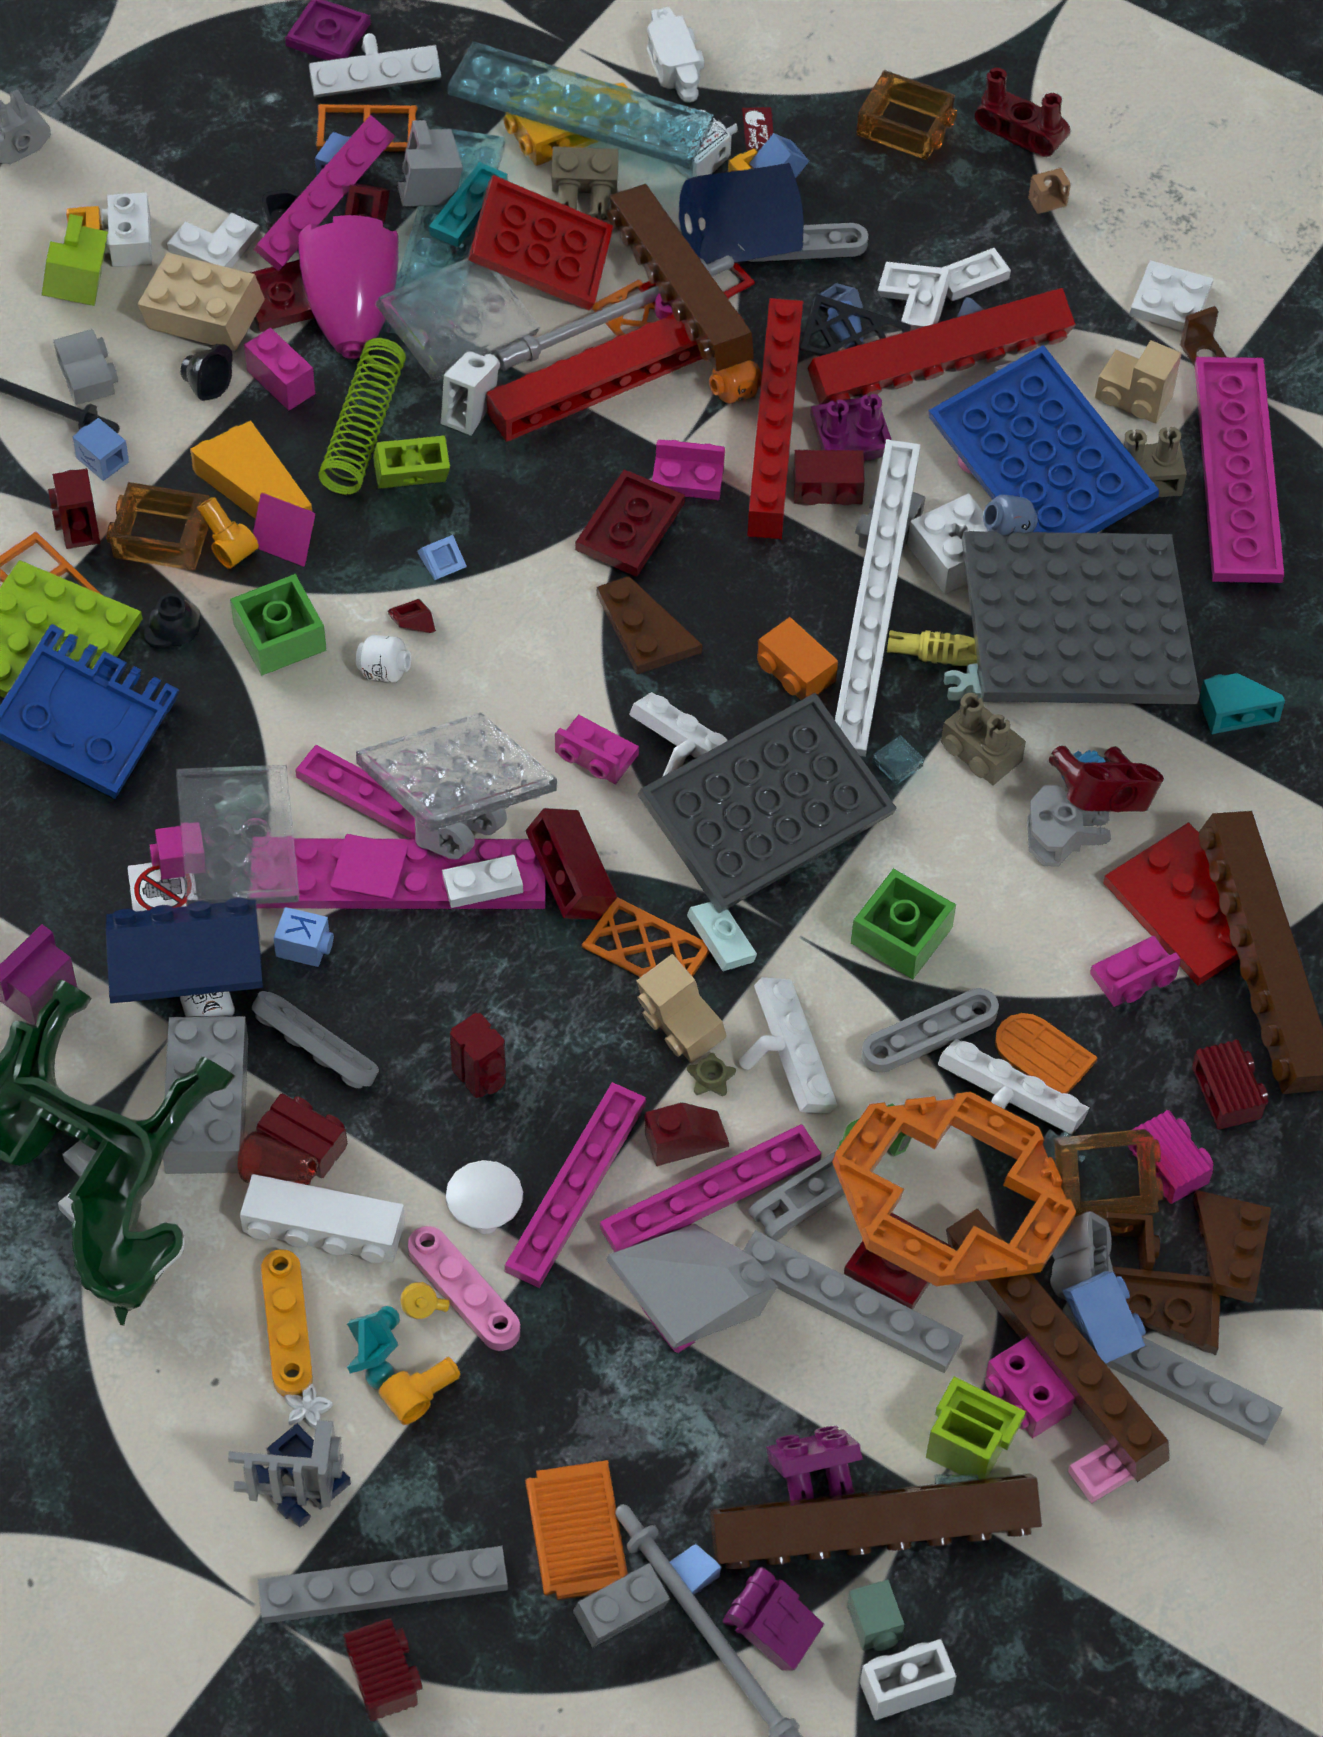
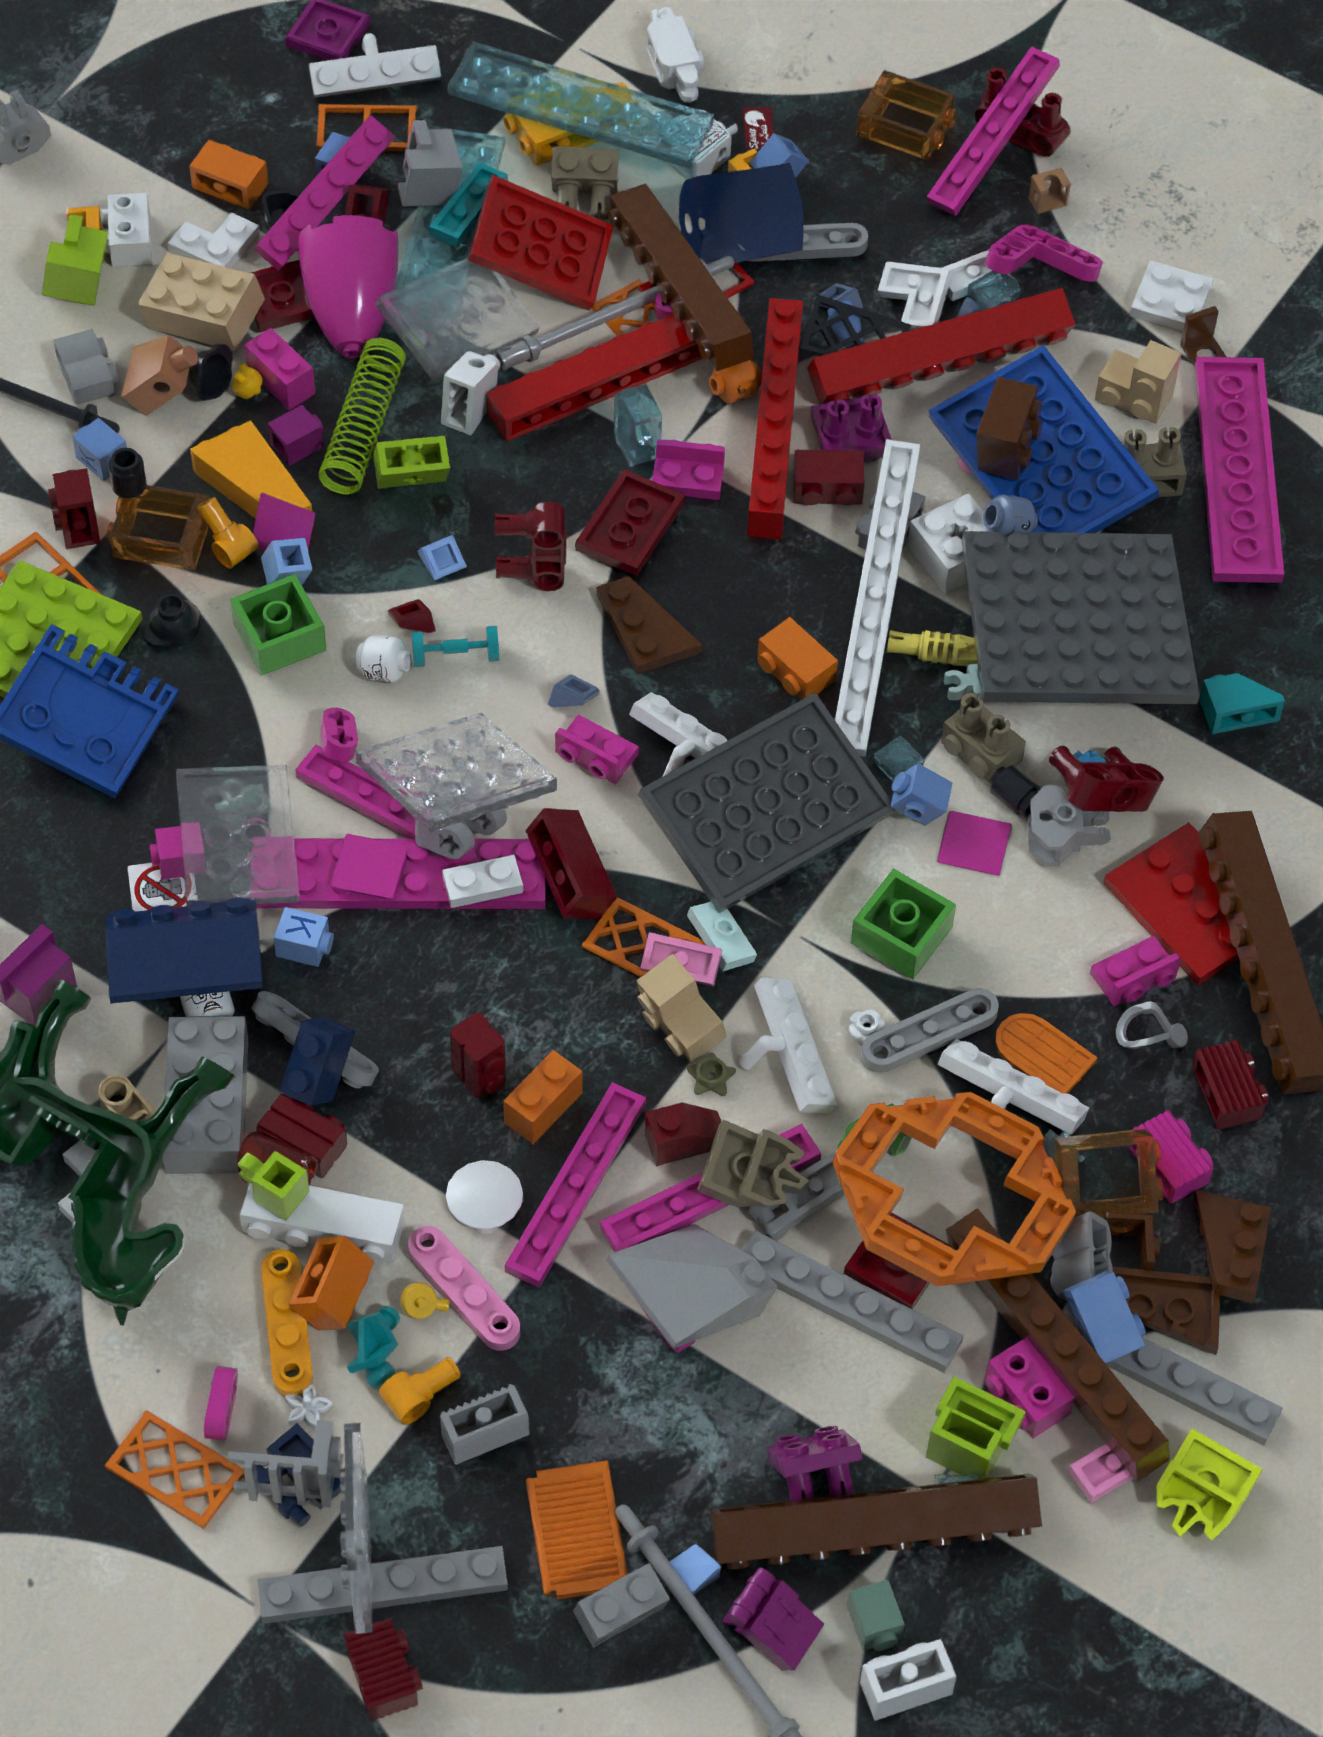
none -> tan piece [98,1075,157,1120]
none -> orange window [105,1410,245,1529]
none -> black brick [108,448,147,499]
none -> nougat torso [121,335,198,416]
none -> orange brick [189,140,268,210]
none -> dark pink beam [204,1366,238,1441]
none -> yellow piece [232,364,263,399]
none -> lime brick [237,1151,309,1221]
none -> light blue brick [261,538,312,585]
none -> magenta brick [268,405,324,467]
none -> dark blue brick [279,1016,356,1106]
none -> orange brick [288,1236,374,1330]
none -> dark pink beam [320,708,358,762]
none -> clear plate [340,1423,372,1634]
none -> teal wheel [412,626,499,667]
none -> light grey brick [440,1384,530,1465]
none -> dark red piece [495,502,567,592]
none -> orange brick [503,1050,582,1144]
none -> sand blue slope [548,674,600,707]
none -> clear light blue brick [614,384,662,467]
none -> bright pink plate [640,932,722,987]
none -> dark tan plate [697,1120,809,1207]
none -> white plate [849,1009,886,1045]
none -> medium blue brick [891,763,953,826]
none -> dark pink plate [927,46,1060,216]
none -> dark pink sticker [937,811,1012,876]
none -> clear light blue bracket [967,271,1020,310]
none -> reddish brown brick [976,377,1043,480]
none -> dark pink beam [985,225,1103,282]
none -> black brick [990,765,1040,817]
none -> light grey piece [1116,1001,1188,1049]
none -> neon yellow plate [1156,1428,1263,1541]

